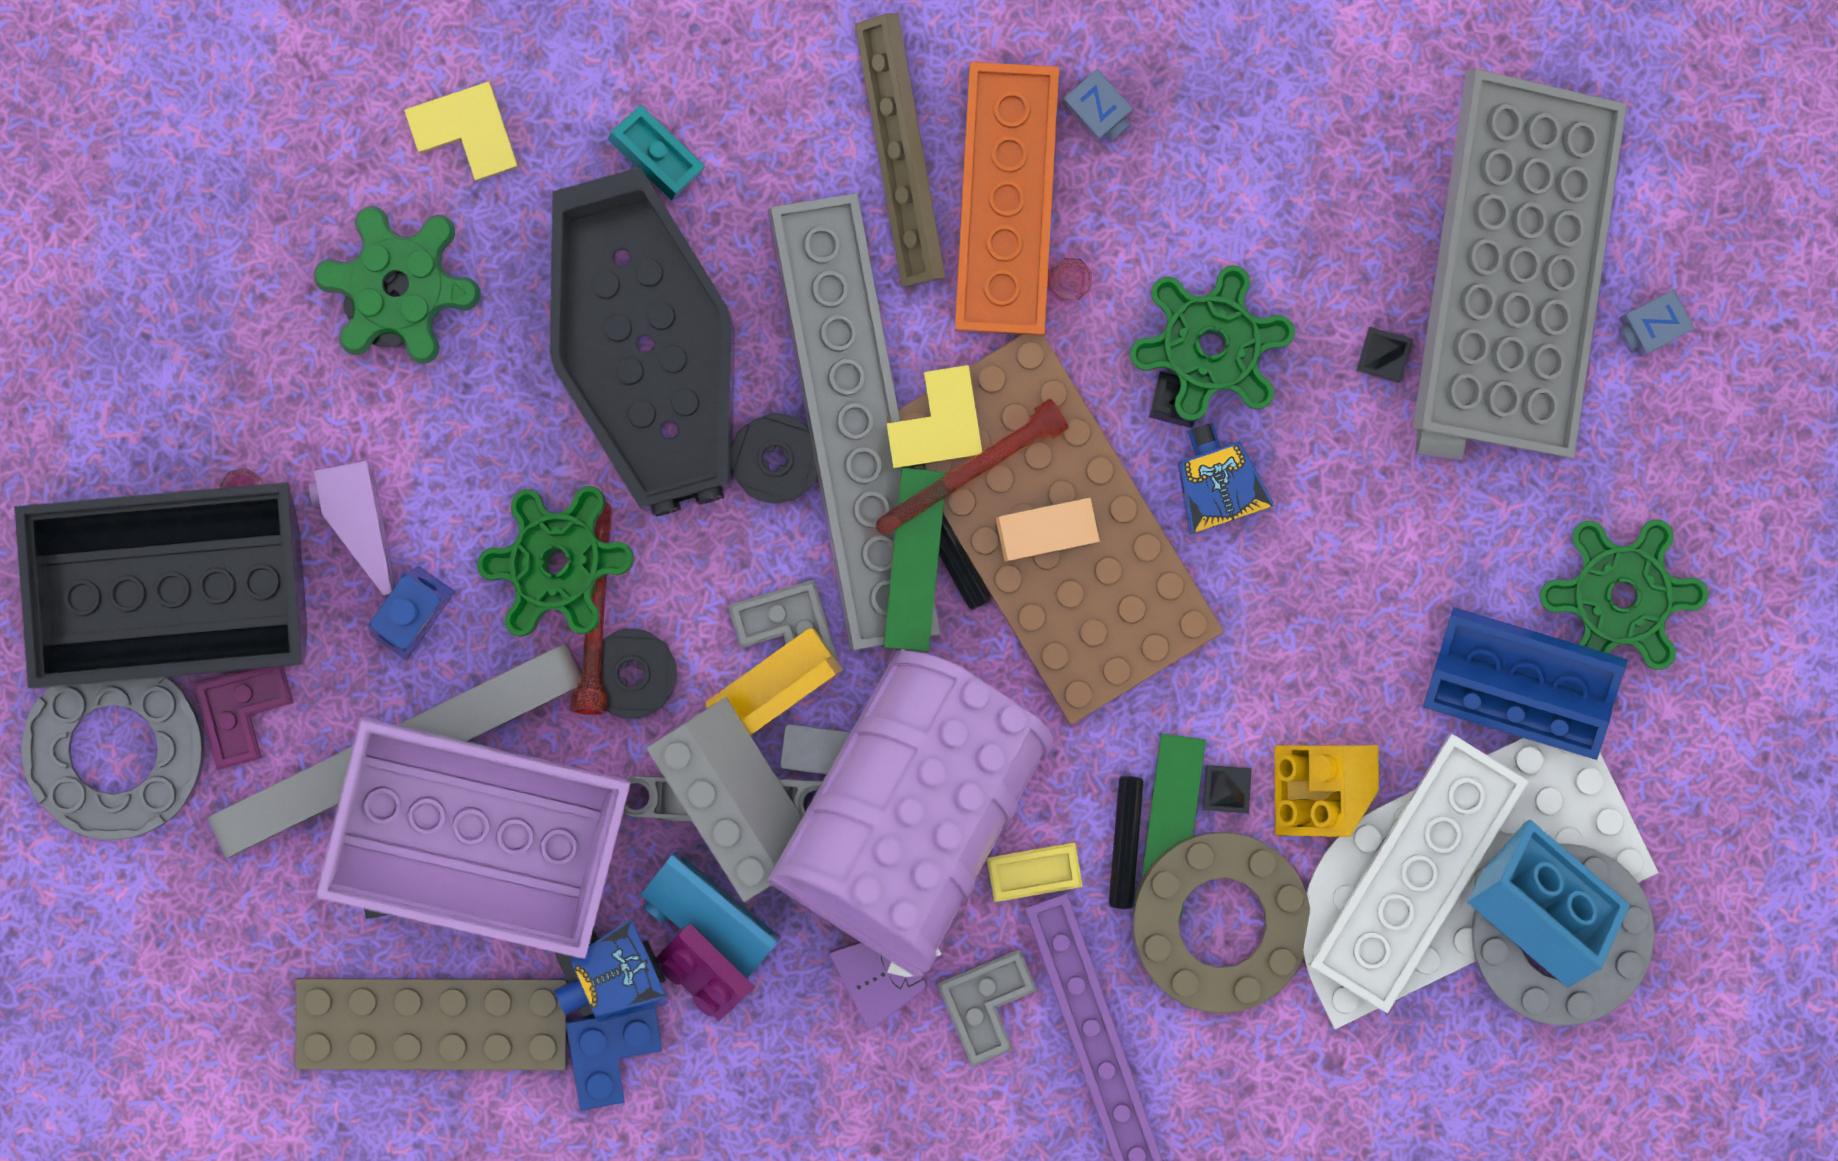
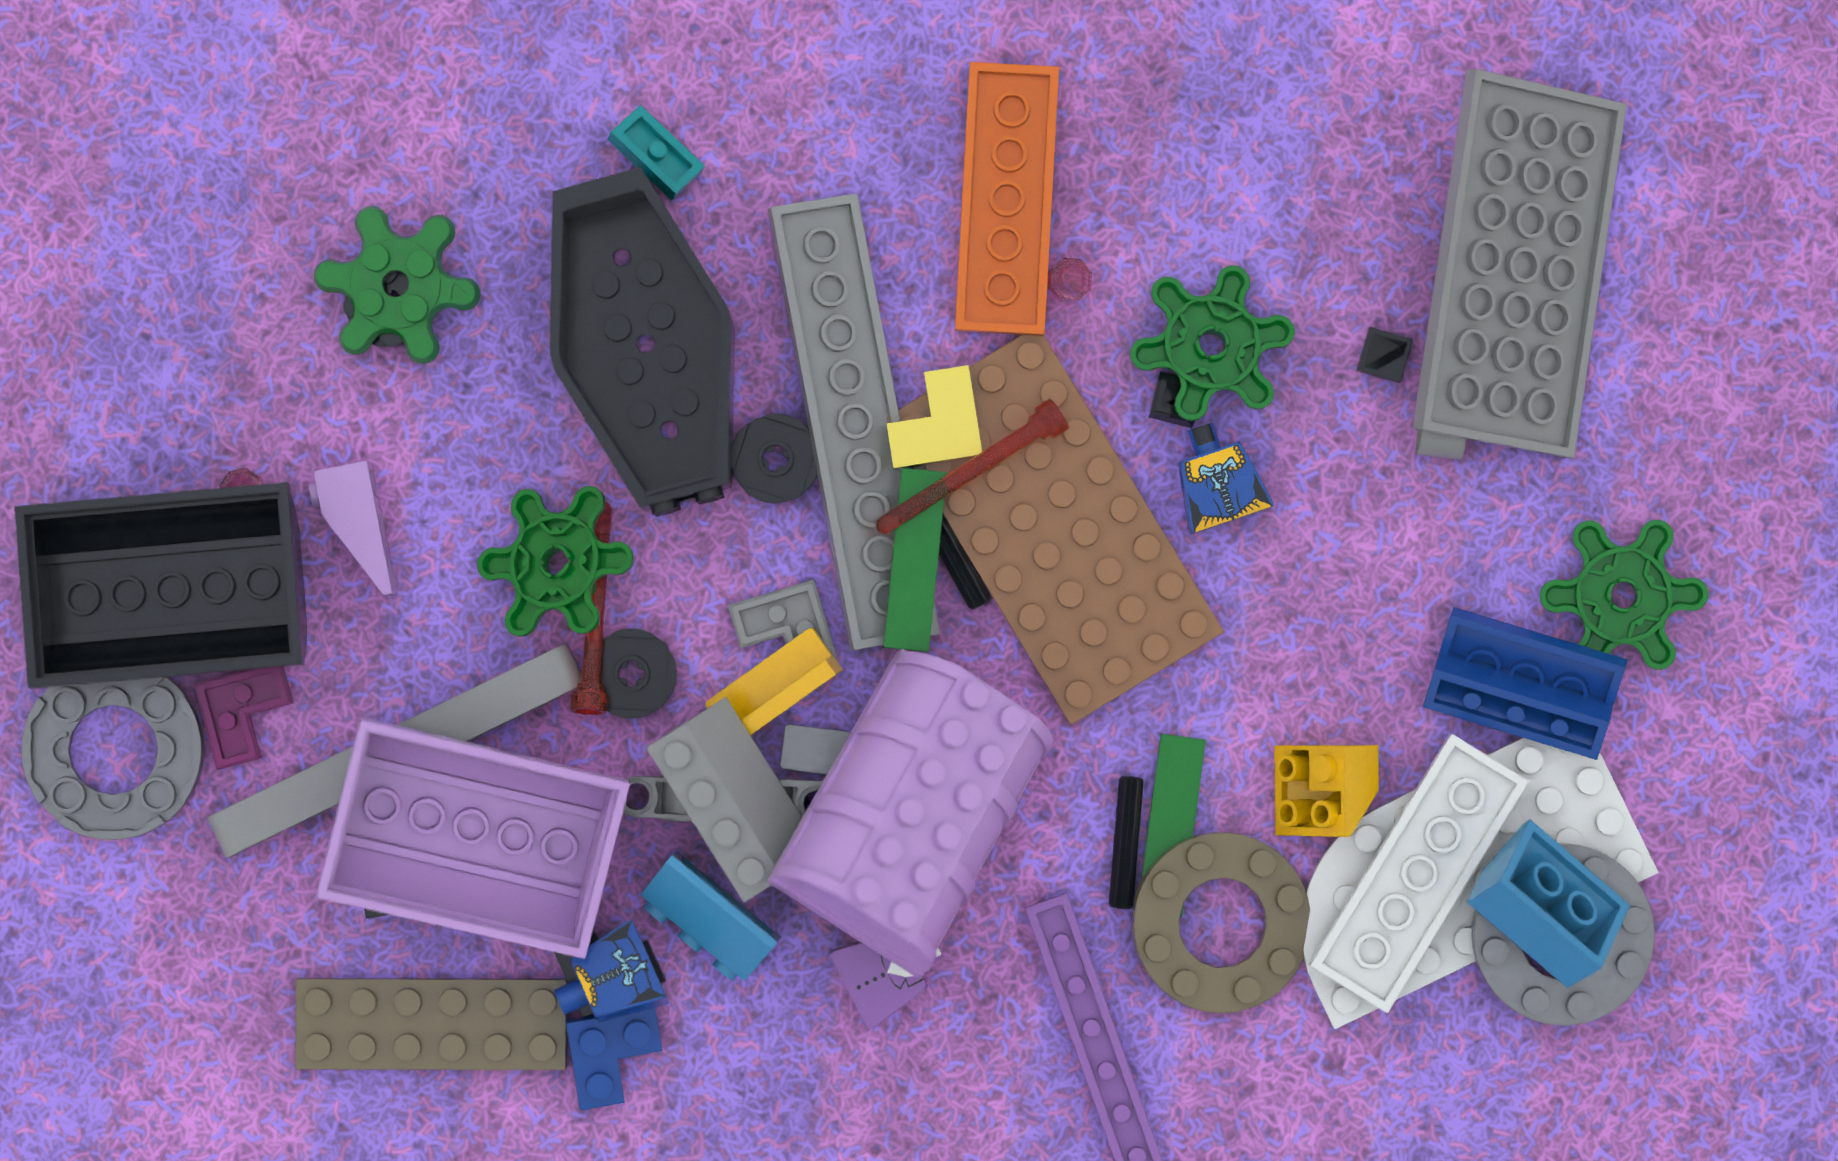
blue torso [368,566,456,661] -> none
light yellow tile [404,81,519,182] -> none
magenta plate [656,923,755,1021] -> none
dark tan plate [855,13,945,287] -> none
light grey tile [937,948,1037,1067] -> none
light yellow tile [987,842,1083,902] -> none
light nougat slope [996,498,1100,562] -> none
sand blue brick [1062,68,1133,143] -> none
black tile [1203,765,1252,813] -> none
sand blue brick [1618,289,1695,357] -> none

